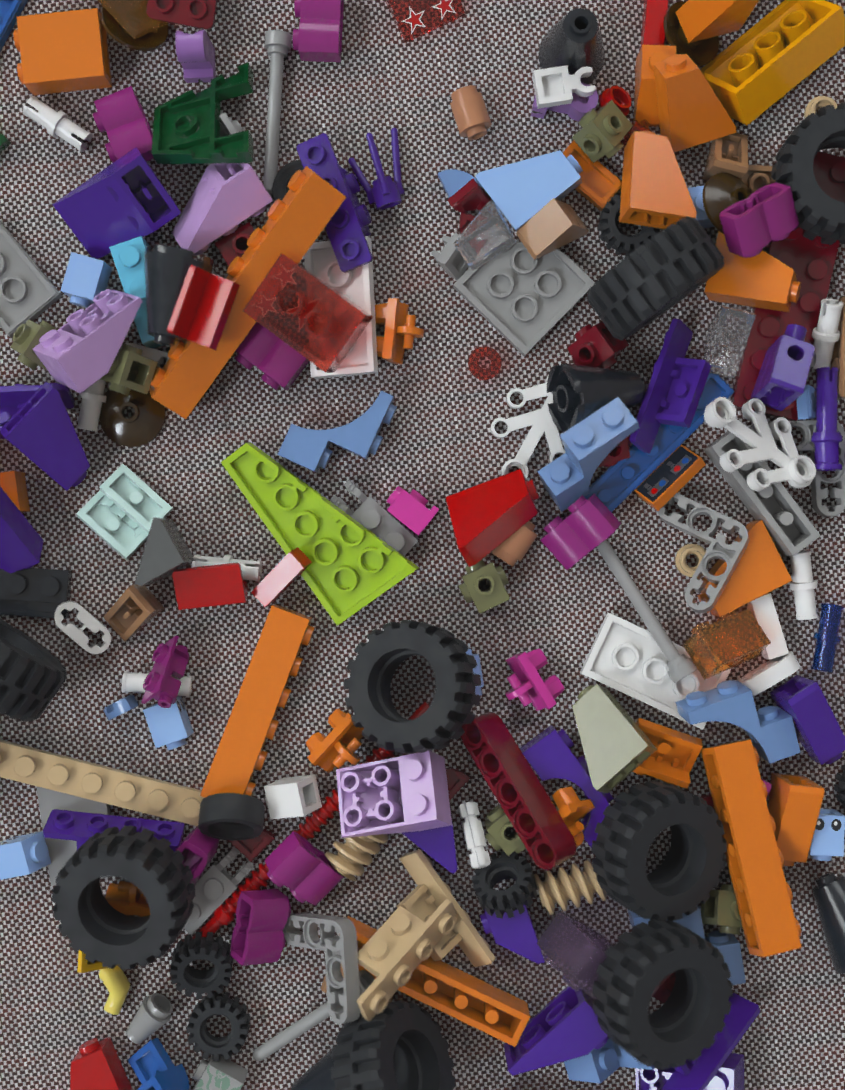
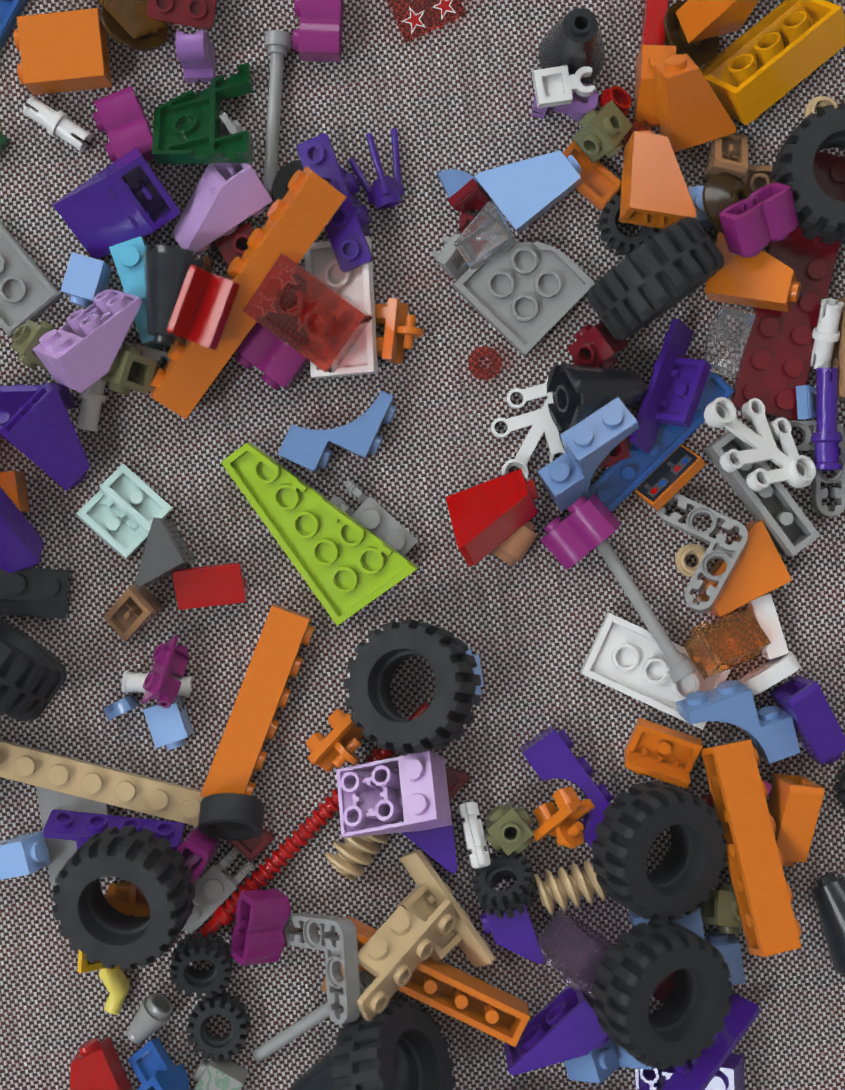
white beam [54,601,111,654] -> none
dark brown dish [99,390,166,447] -> none
white pin [192,554,262,582] -> none
piece [251,547,312,607] -> none
white brick [264,774,322,819] -> none
magenta brick [265,831,344,906] -> none
dark pink brick [386,486,439,536] -> none
nougat brick [450,85,492,140] -> none
olive brick [459,559,510,614] -> none
dark red beam [461,712,577,870] -> none
dark pink hips [505,648,565,711] -> none
medium nougat slope [516,198,589,260] -> none
slope [572,684,657,794] -> none
dark purple torso [750,324,815,411] -> none
white pin [789,551,818,620] -> none
light blue brick [809,809,845,861] -> none
clear blue pin [811,603,844,673] -> none

